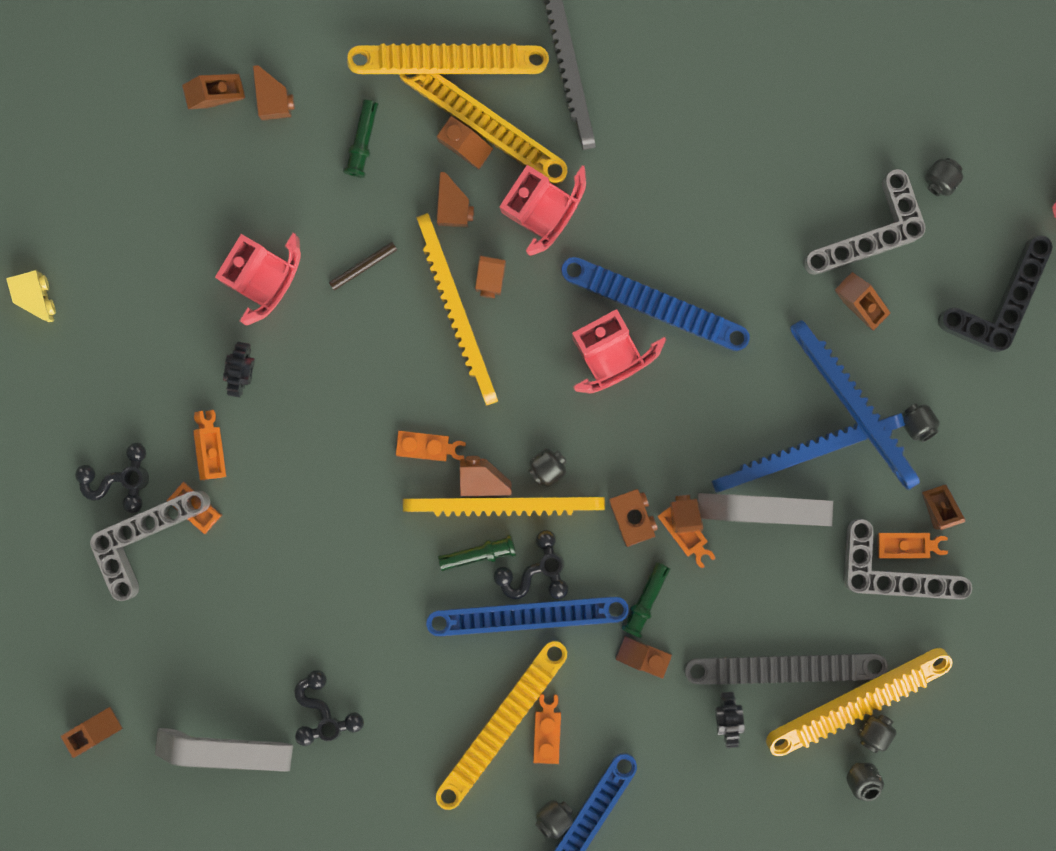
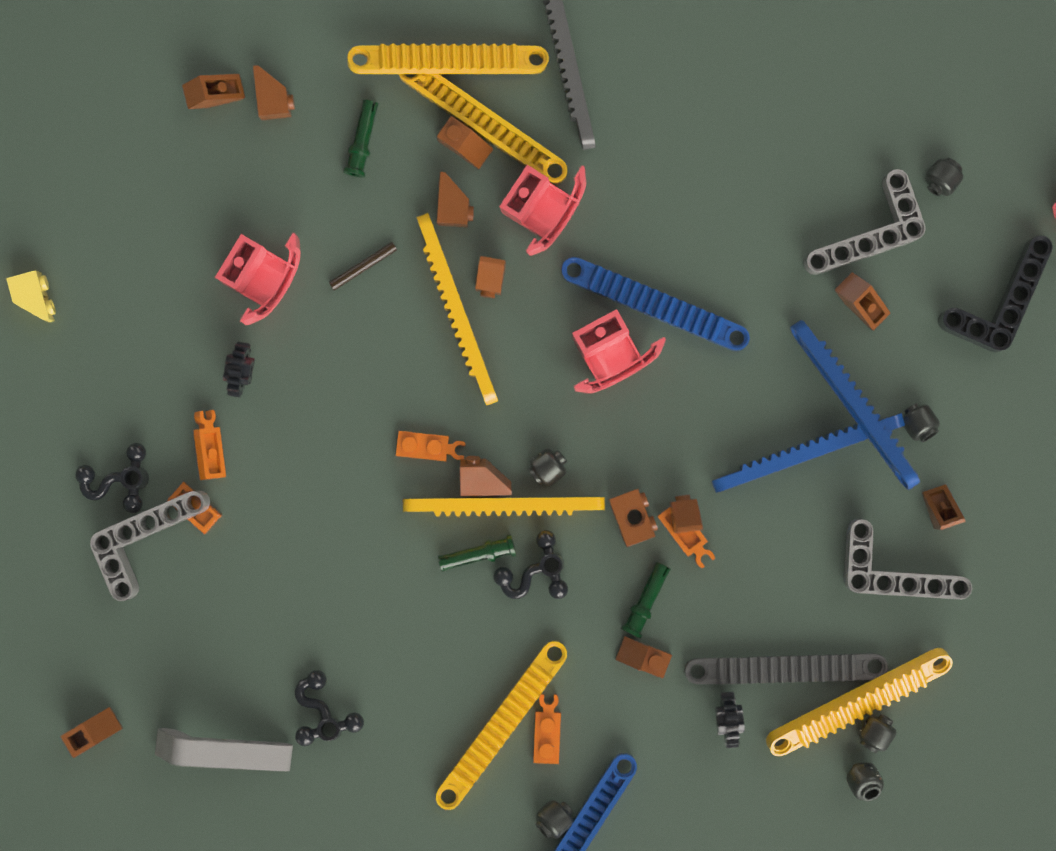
blue gear [426,596,629,636] -> none
light grey beam [697,493,833,526] -> none
orange plate [878,533,948,558] -> none

